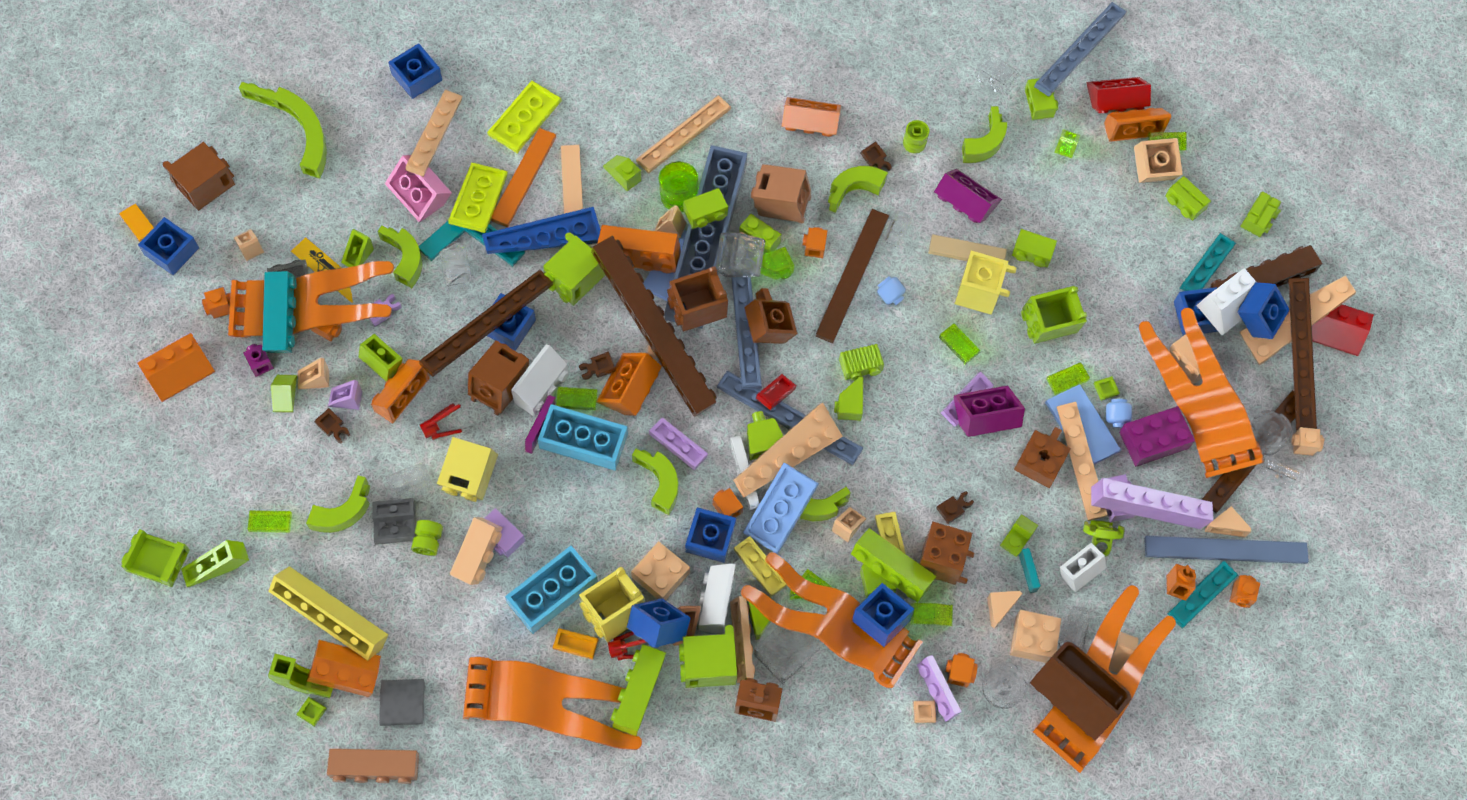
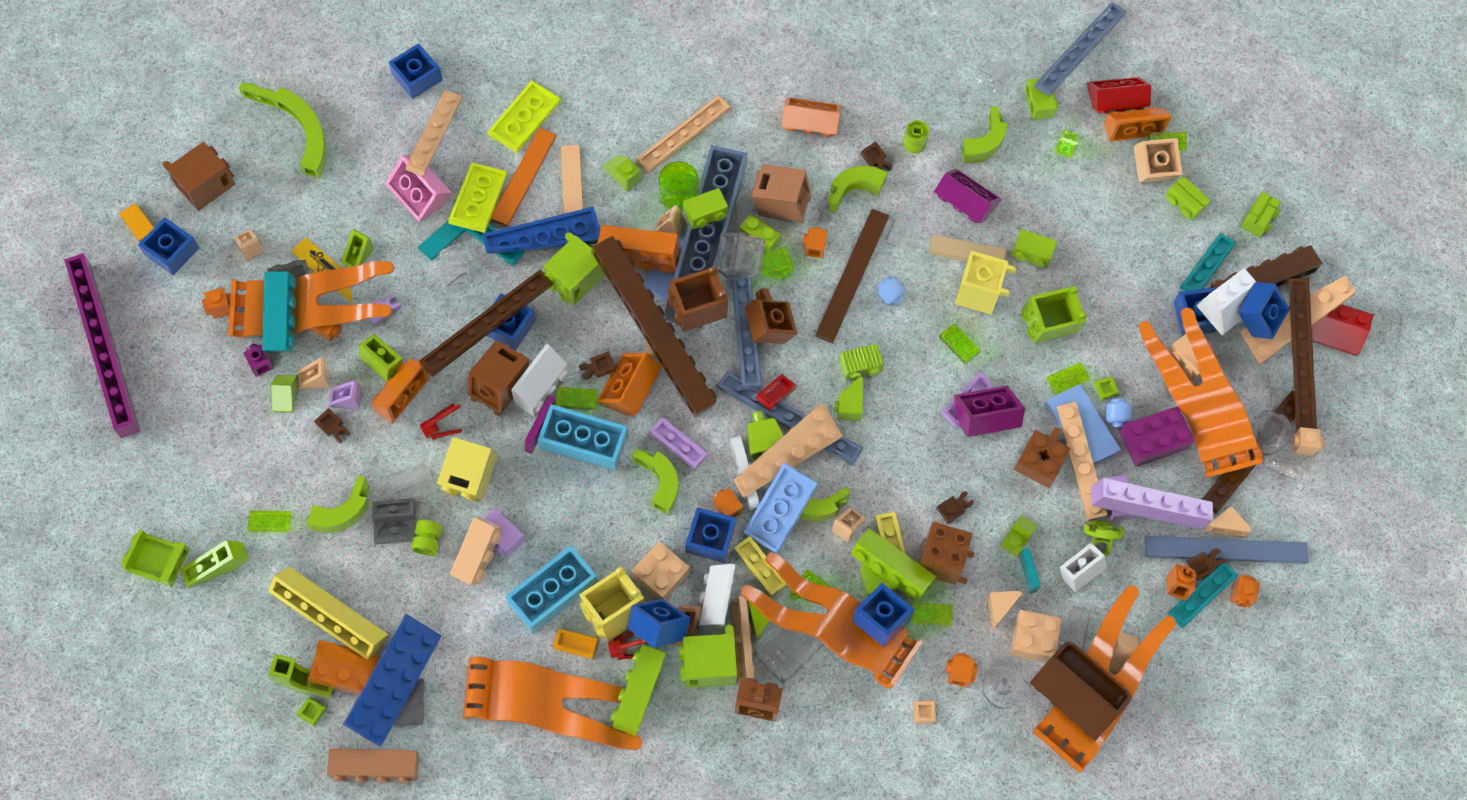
orange slope [137,333,215,402] -> none
lime arch [377,225,422,288] -> none
lavender plate [917,655,961,722] -> none
none -> magenta brick [64,253,141,438]
none -> blue plate [343,614,442,746]
none -> reddish brown plate [1186,548,1225,580]

